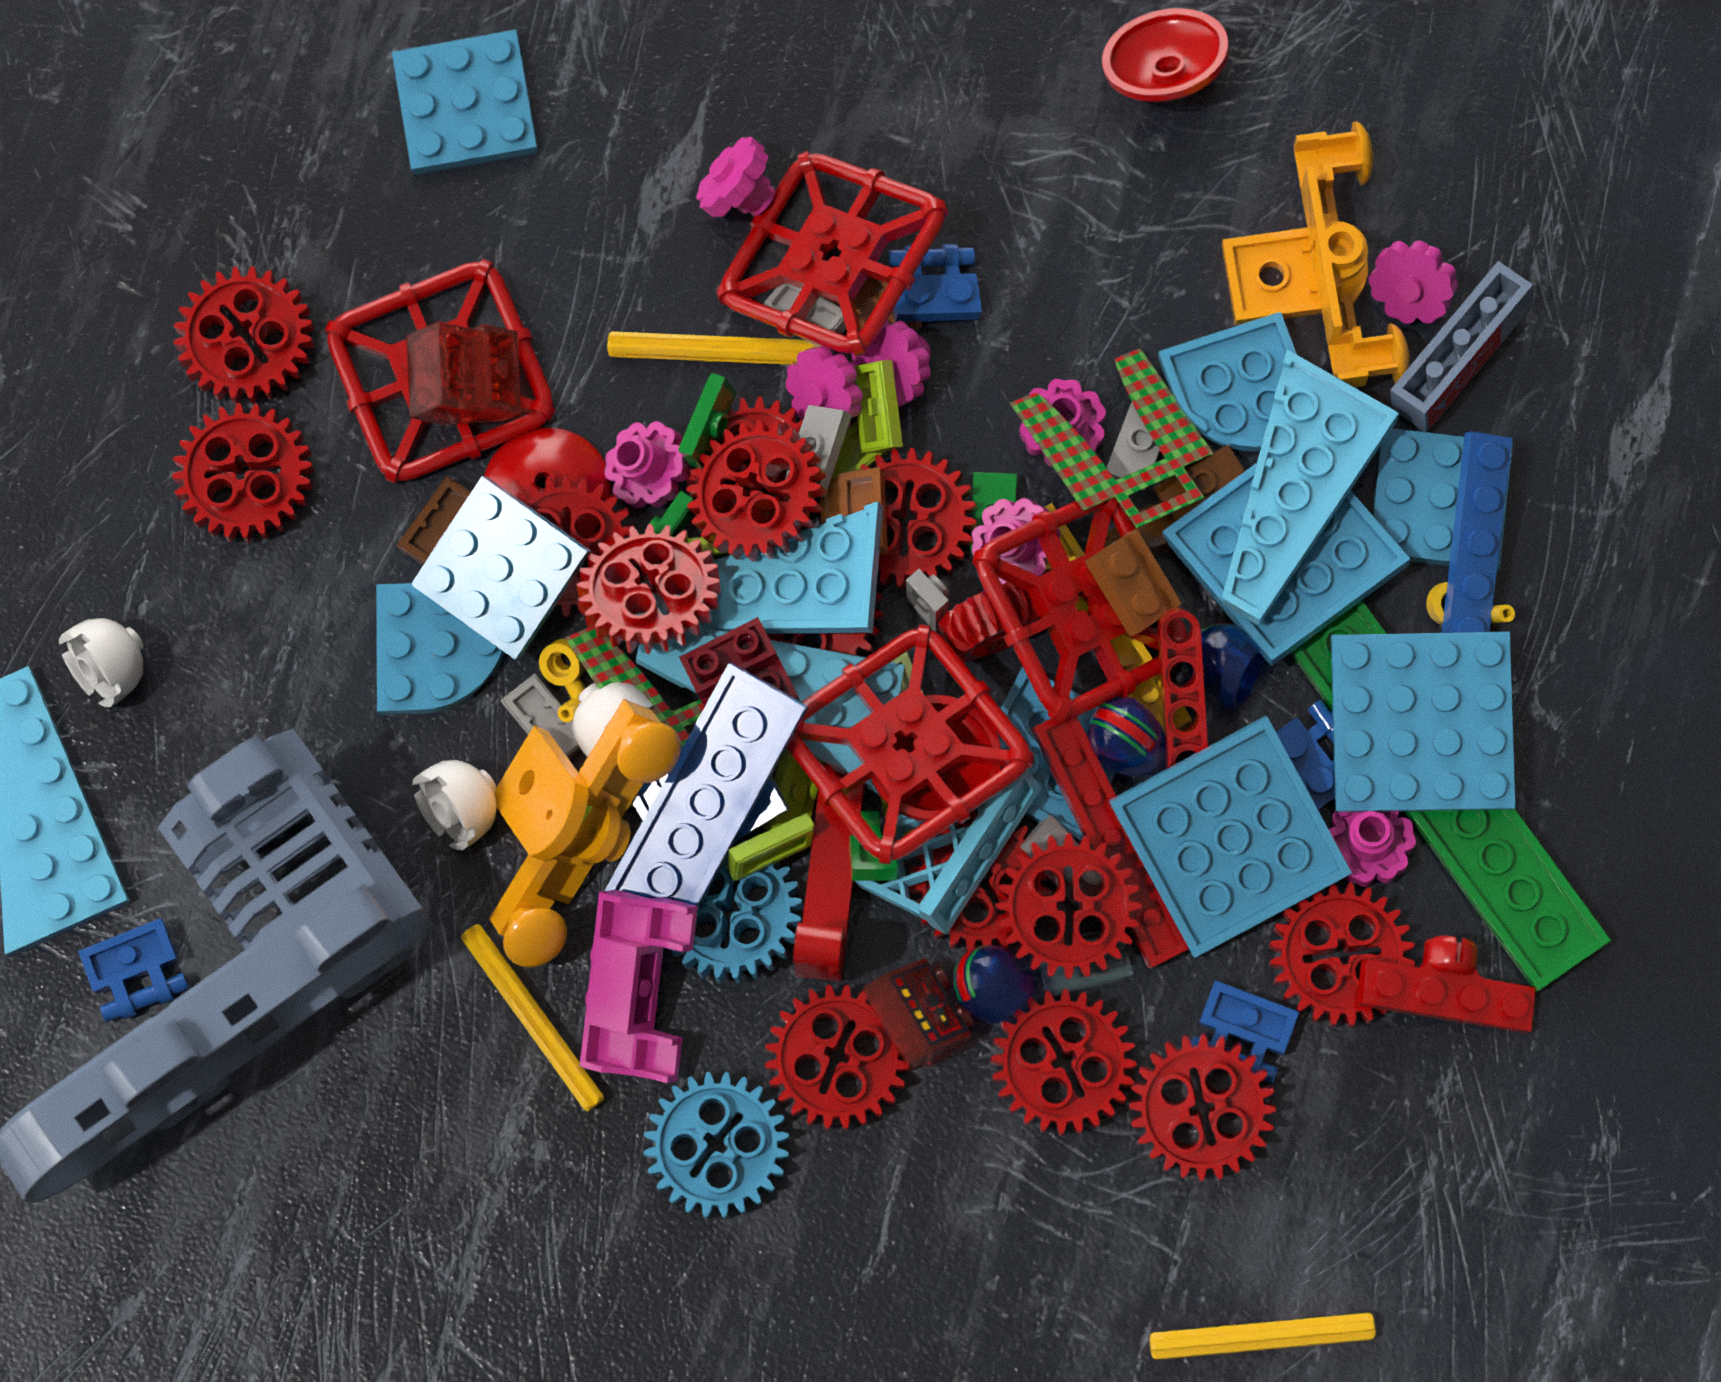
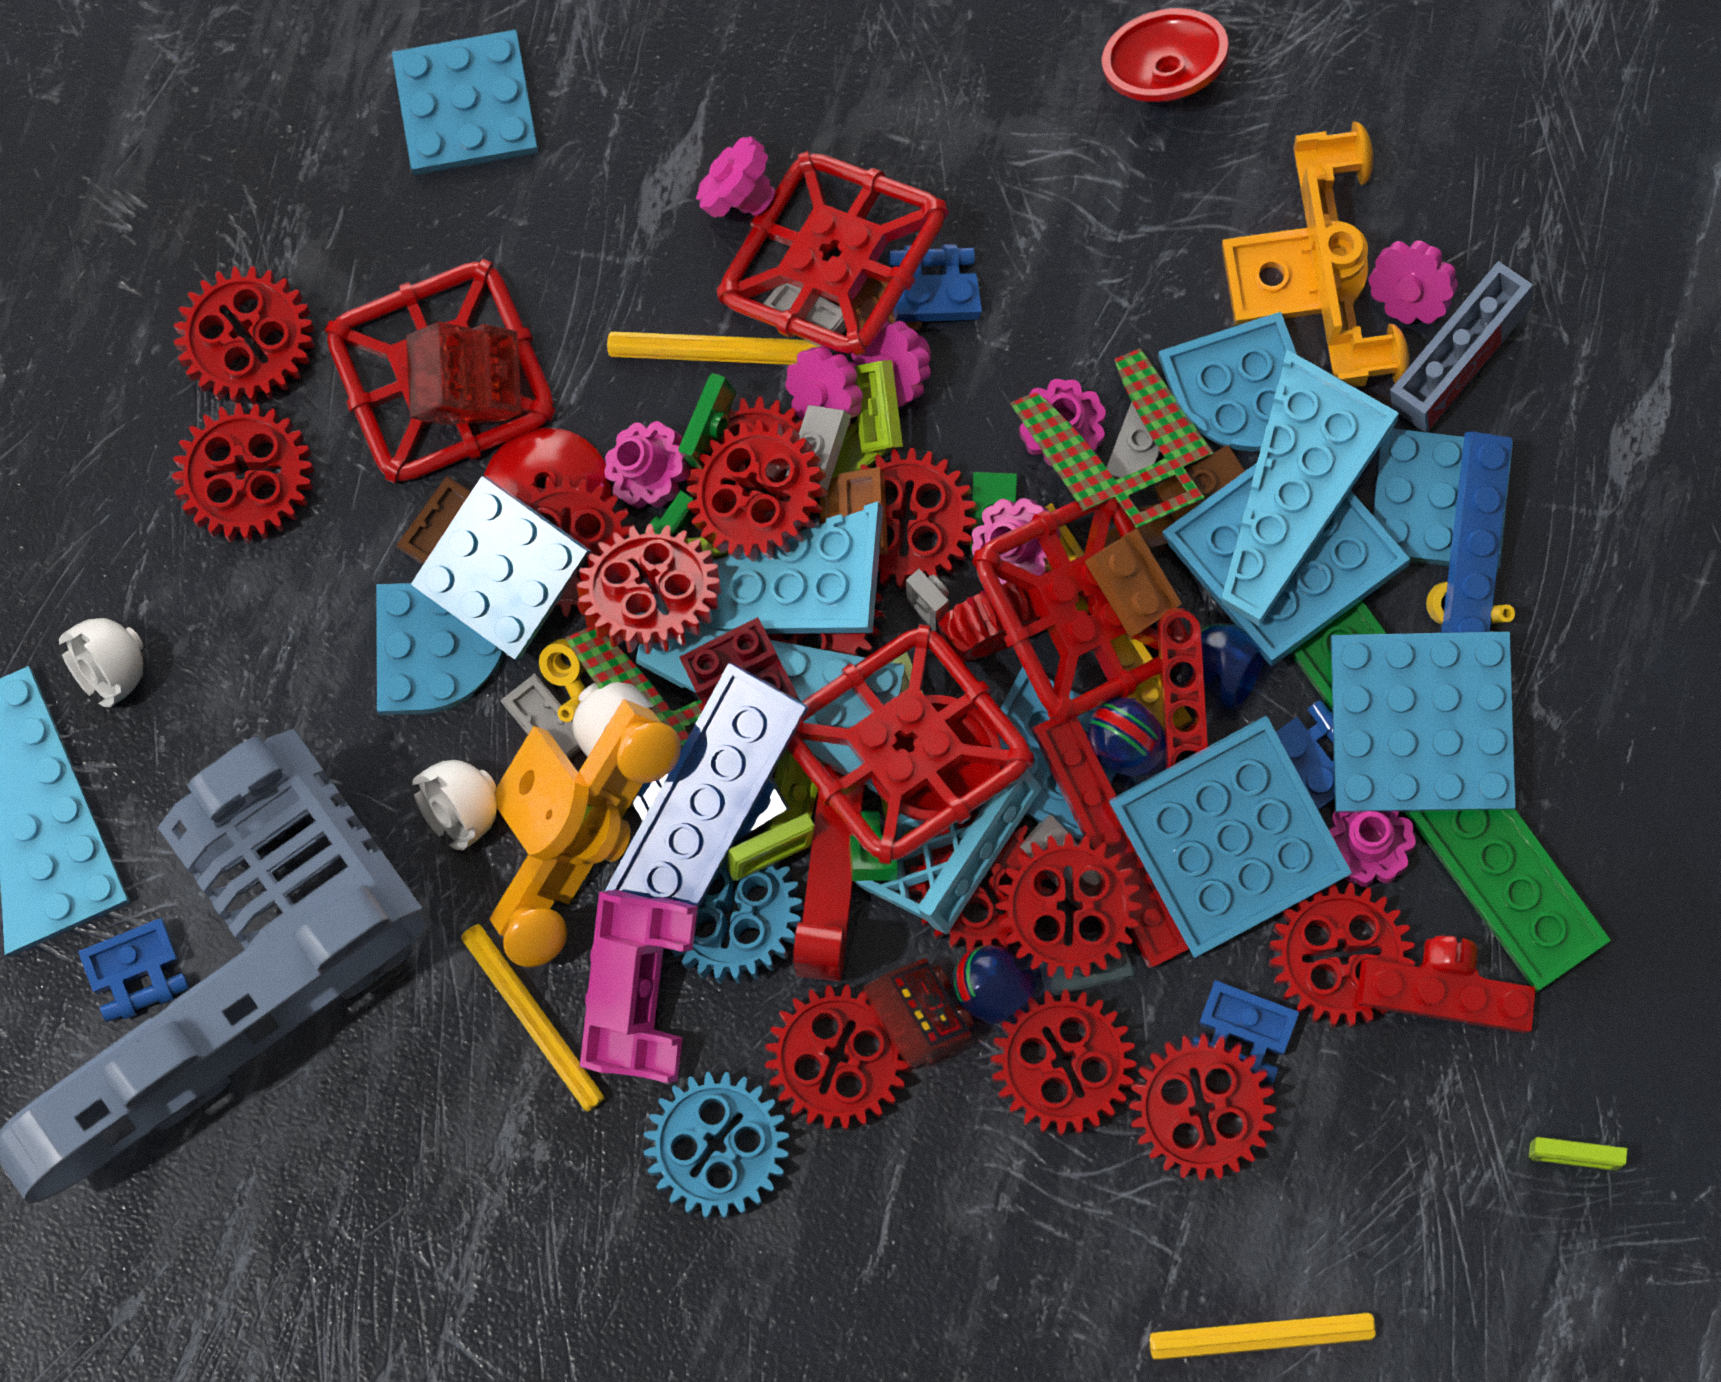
none -> lime tile [1529,1137,1627,1171]

